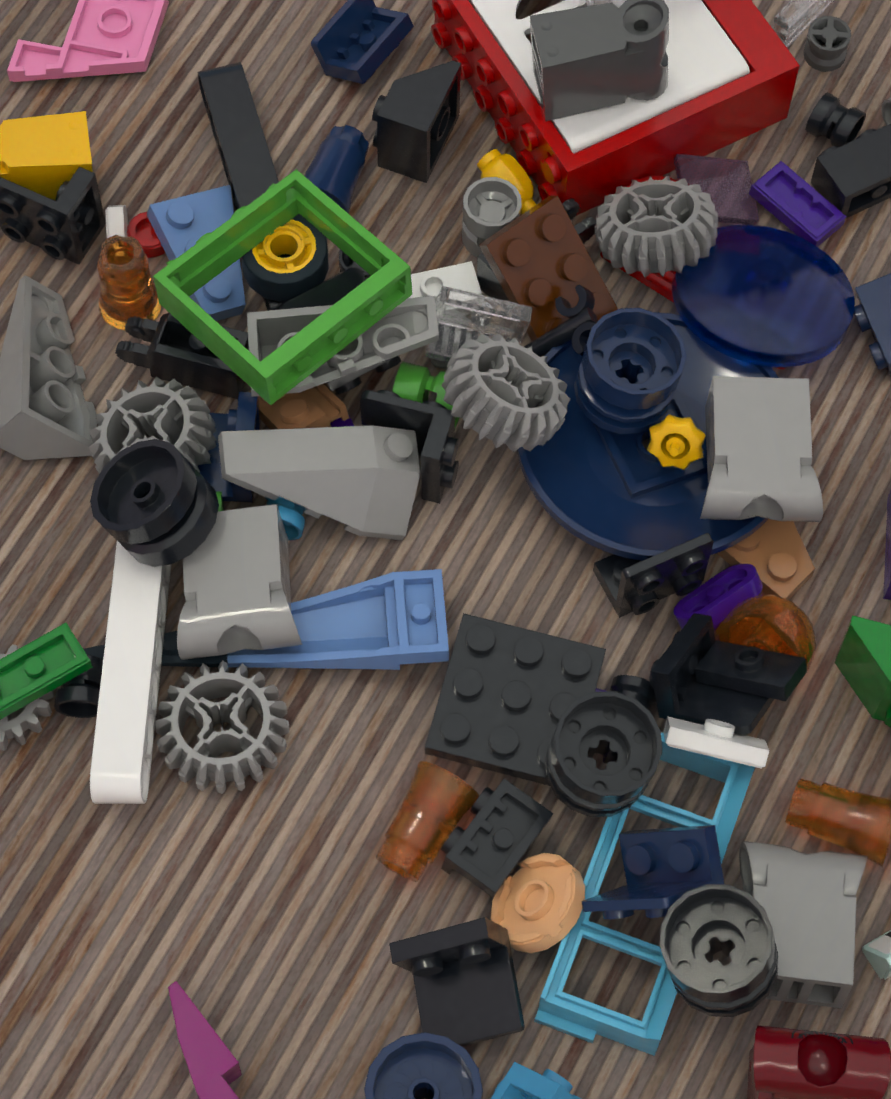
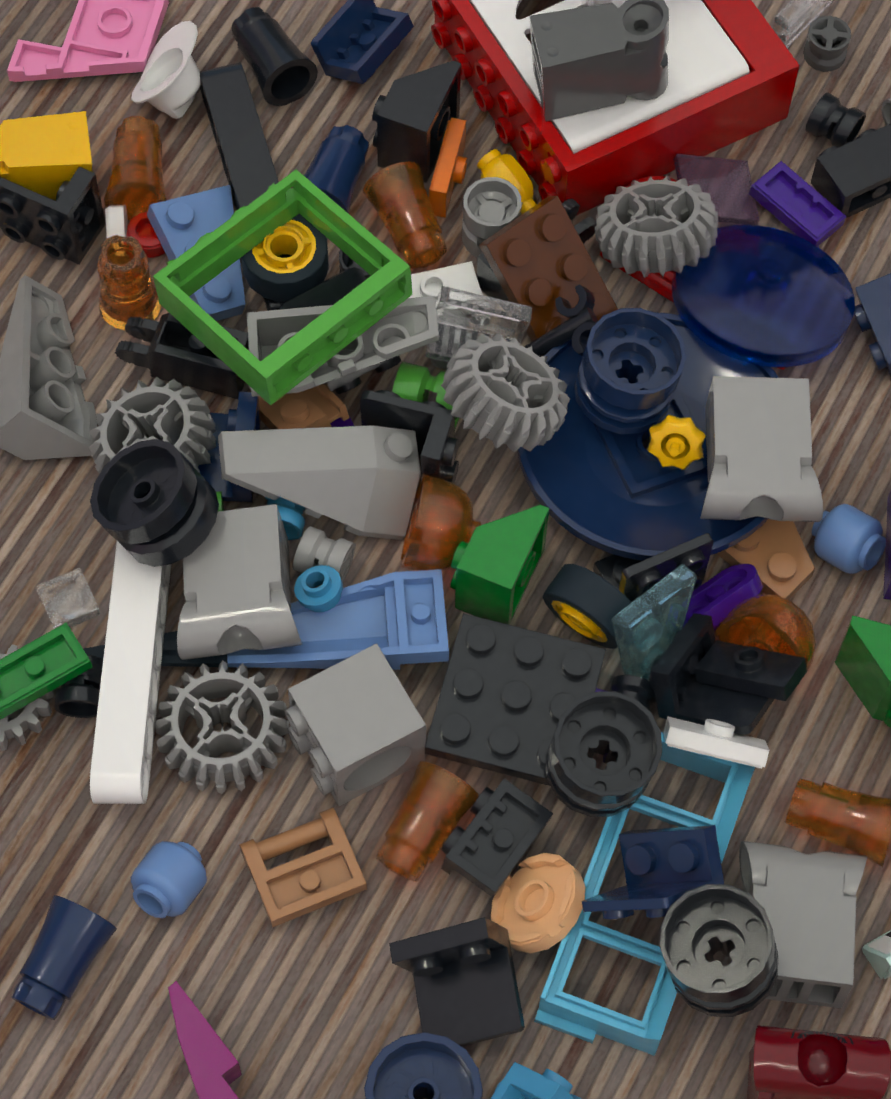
none -> dark blue plant [11,895,117,1020]
none -> clear plate [35,568,101,629]
none -> clear orange plant [104,116,167,221]
none -> white piece [131,21,202,119]
none -> medium blue head [131,841,207,918]
none -> black plant [231,7,318,106]
none -> medium nougat plate [239,807,367,928]
none -> light grey brick [285,643,426,806]
none -> light grey wheel [293,526,356,582]
none -> dark azure plate [294,565,343,612]
none -> clear orange plant [363,162,447,269]
none -> clear orange cylinder [401,473,481,571]
none -> orange plate [429,118,468,218]
none -> green slope [450,505,549,625]
none -> black wheel [542,564,639,649]
none -> clear light blue wing [611,564,696,680]
none -> medium blue head [812,504,886,574]

